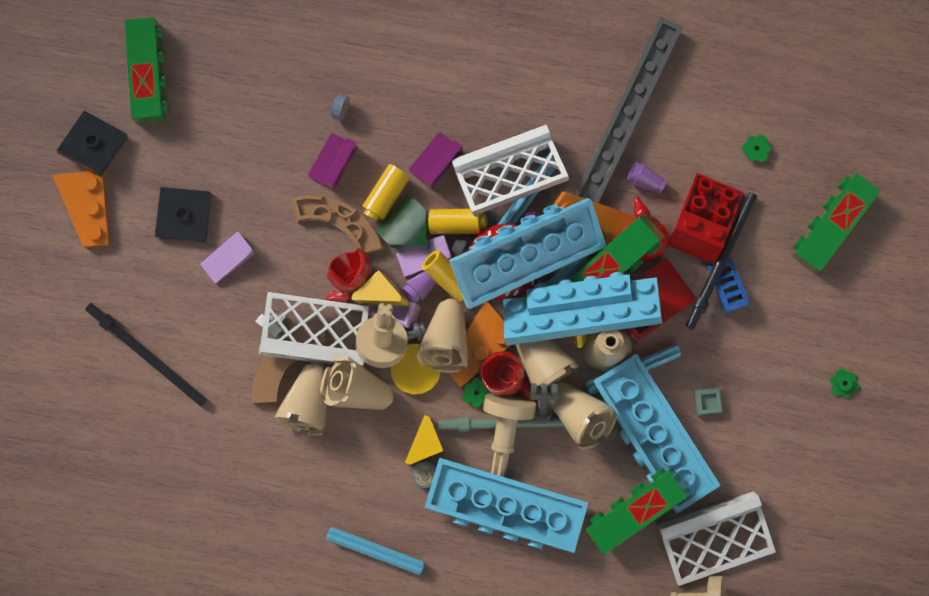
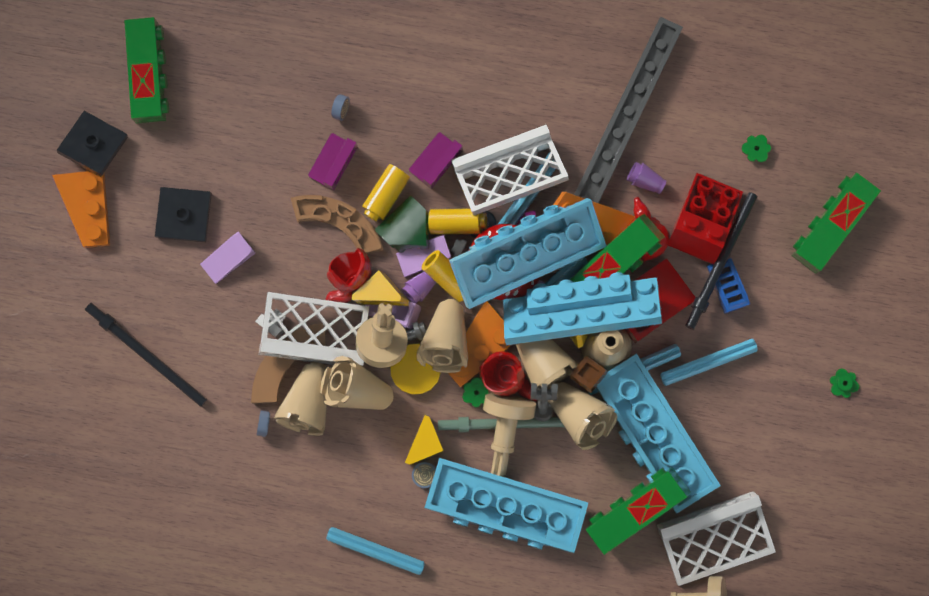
sand green tile [694,387,723,416] -> none
none -> sand blue tile [256,410,271,437]
none -> reddish brown tile [570,356,607,393]
none -> medium azure axle [660,339,758,386]

